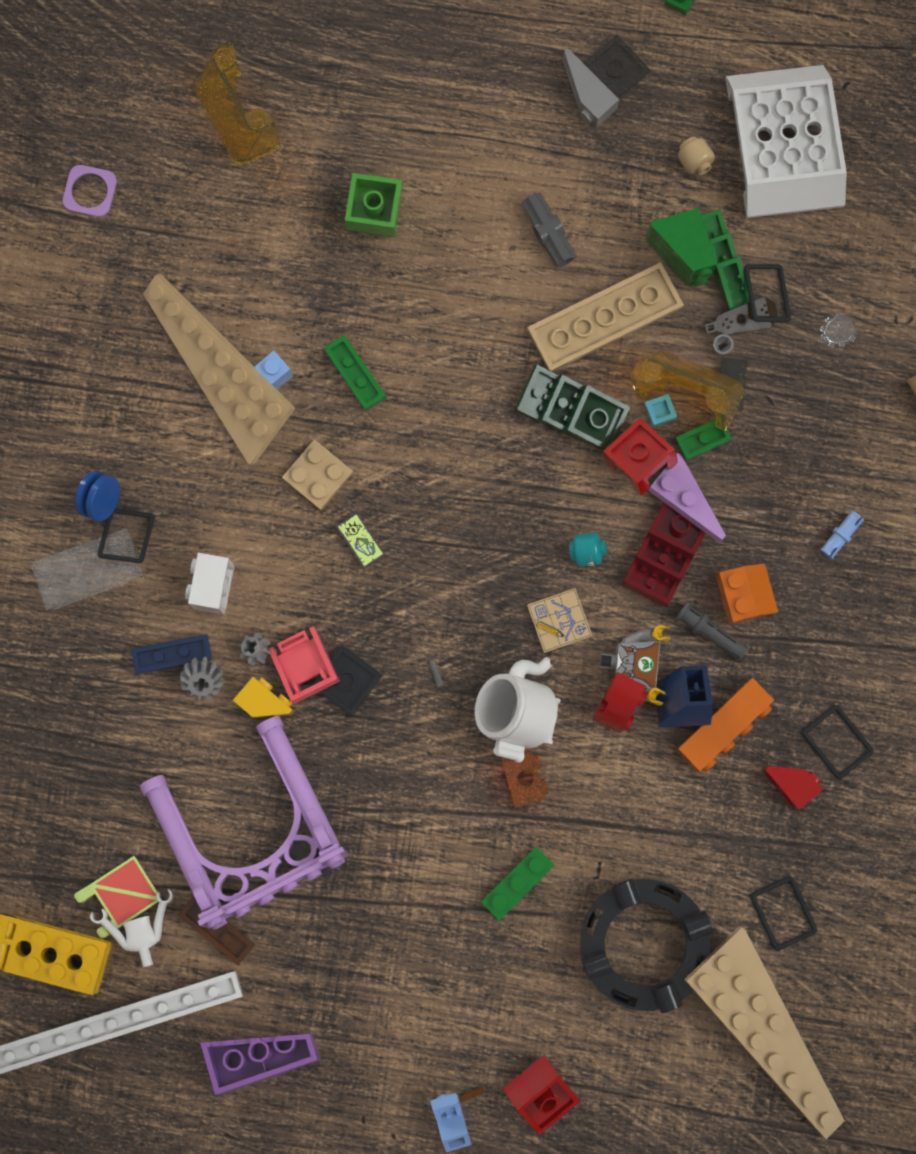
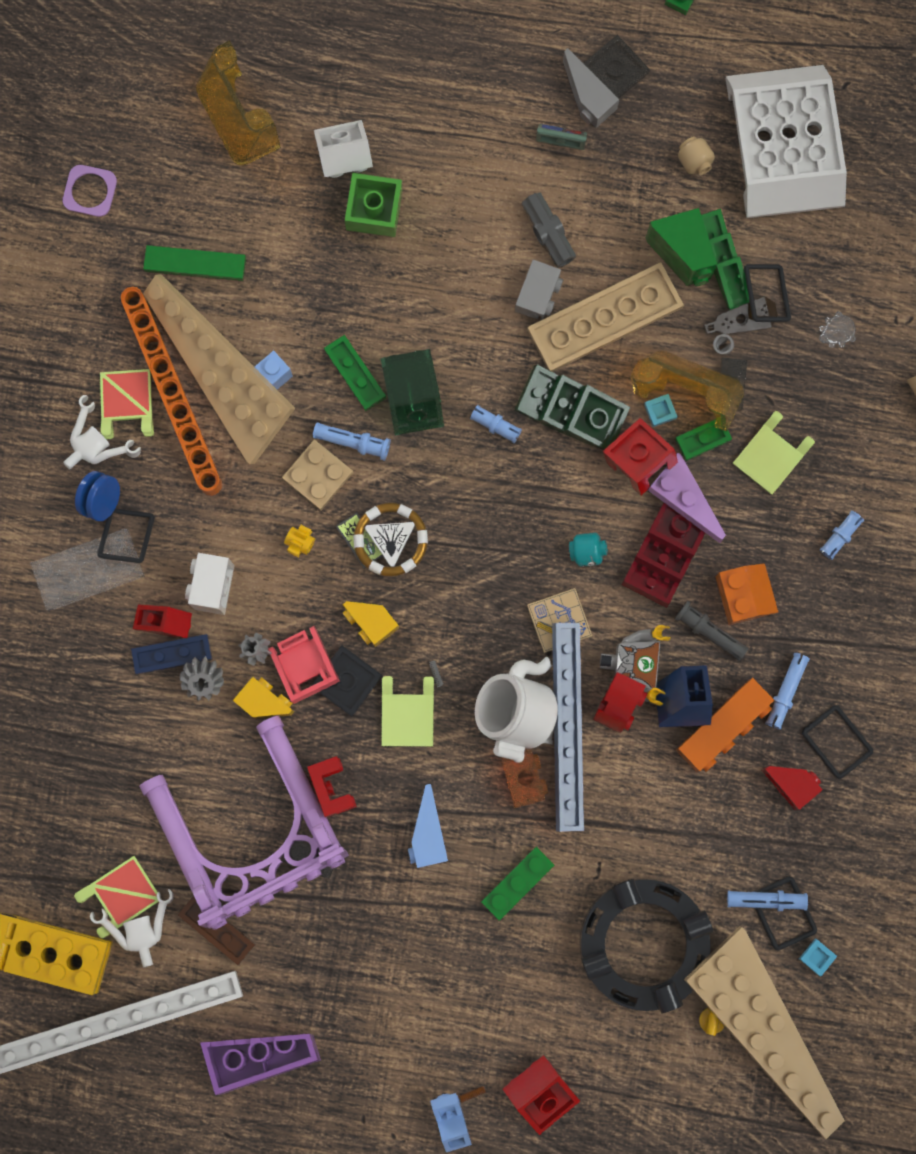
none -> white piece [63,395,141,469]
none -> flag [100,369,154,439]
none -> orange beam [121,287,222,496]
none -> red slope [133,604,192,638]
none -> green tile [143,245,246,281]
none -> yellow gear [284,524,316,558]
none -> red panel [307,756,357,818]
none -> light blue pin [313,422,391,461]
none -> white slope [314,120,373,178]
none -> yellow slope [343,601,399,647]
none -> piece [353,503,428,576]
none -> clear green slope [380,349,444,436]
none -> yellowish green flag [382,676,434,746]
none -> light blue slope [408,784,448,868]
none -> light blue pin [470,405,522,443]
none -> light grey hinge [515,260,563,321]
none -> sand green slope [536,124,587,150]
none -> plate [552,623,584,832]
none -> yellow plate [699,1008,725,1036]
none -> light blue pin [727,890,808,911]
none -> yellowish green flag [732,411,815,495]
none -> light blue pin [765,653,810,730]
none -> medium azure plate [799,939,837,977]

